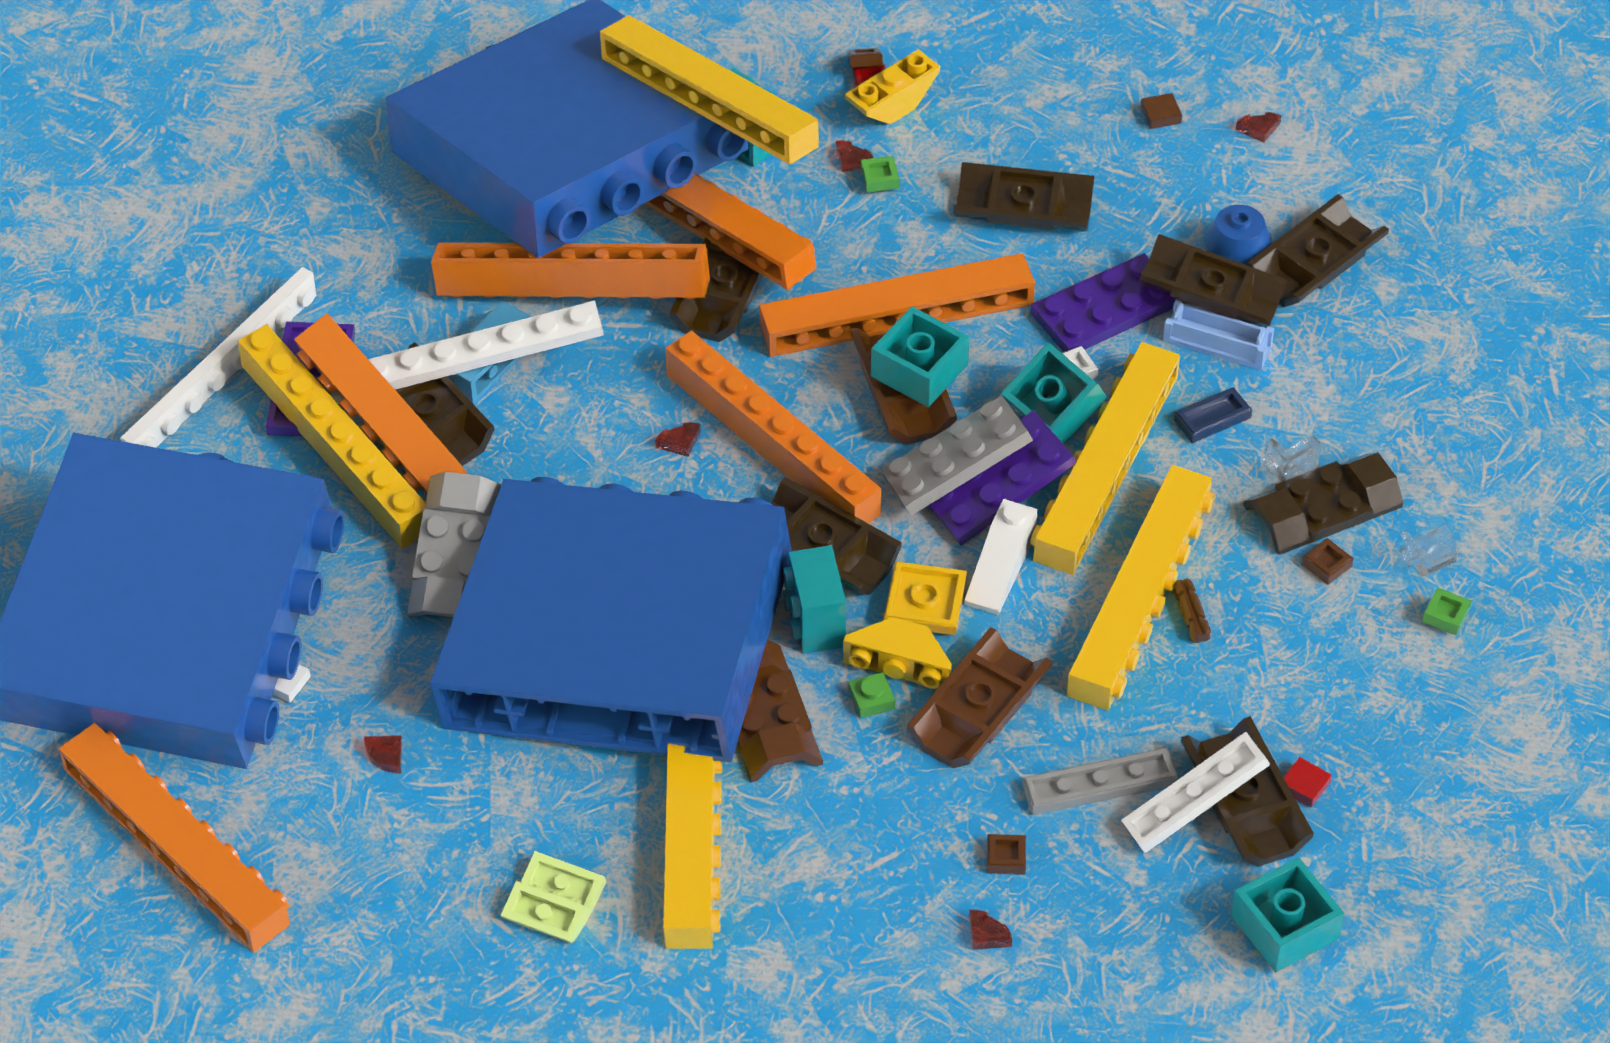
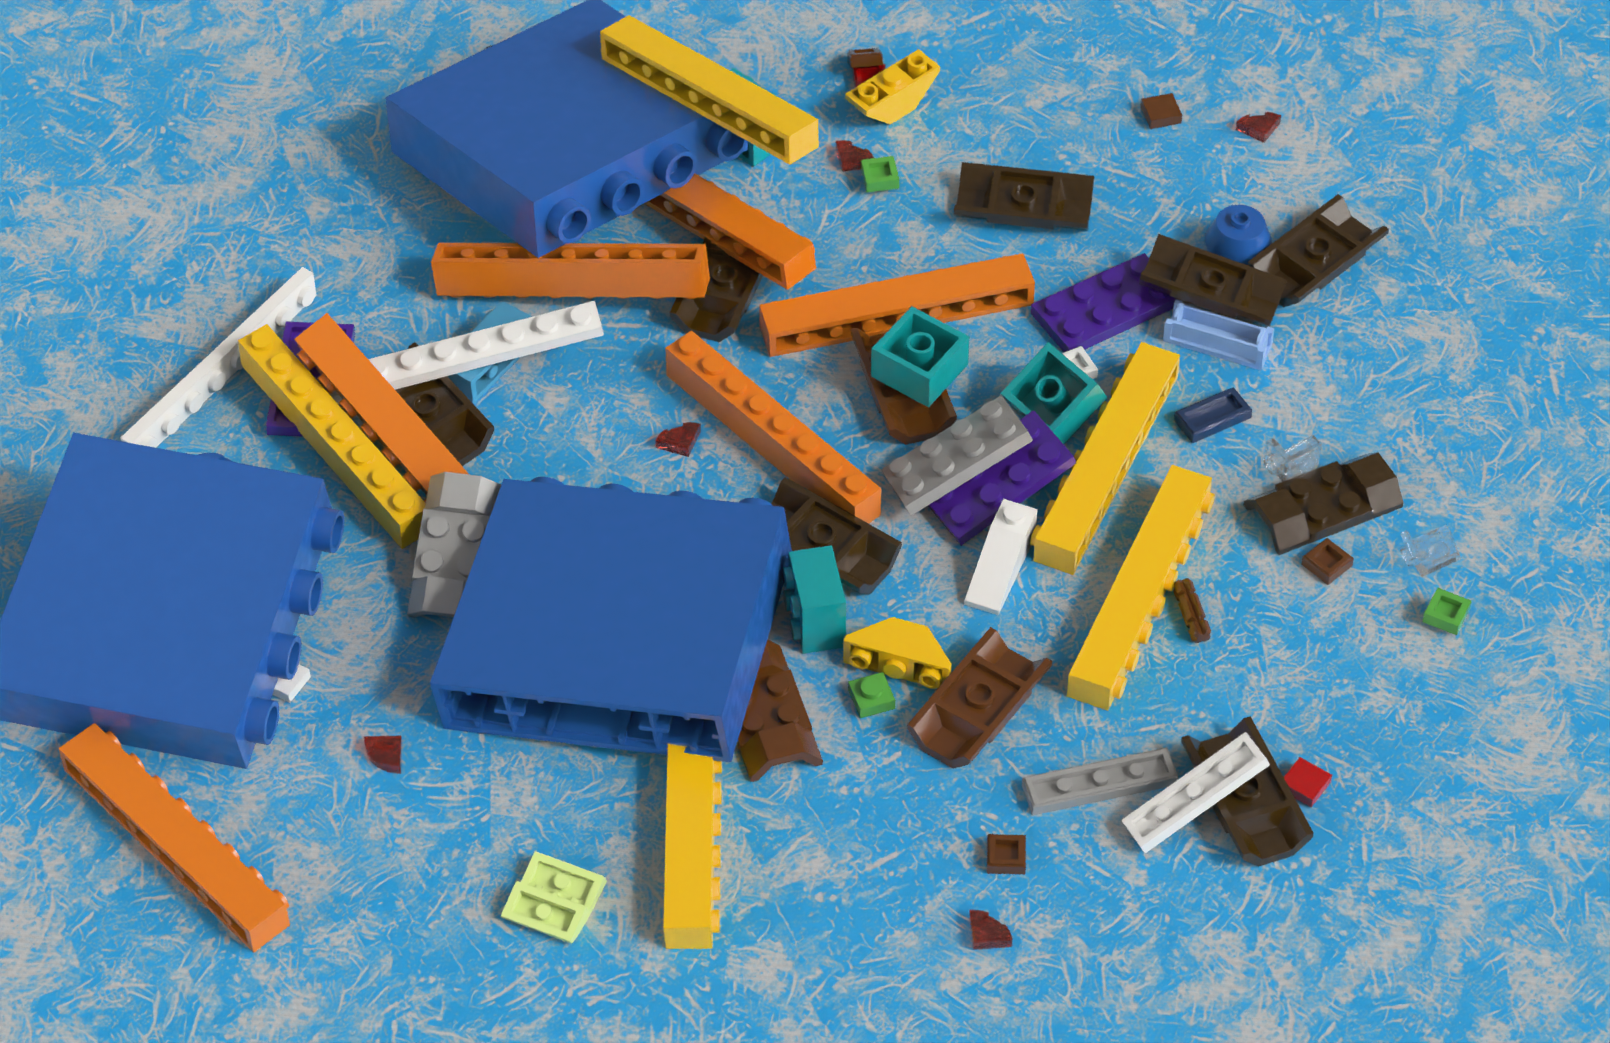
yellow plate [884,561,967,635] -> none
teal brick [1231,857,1344,973] -> none

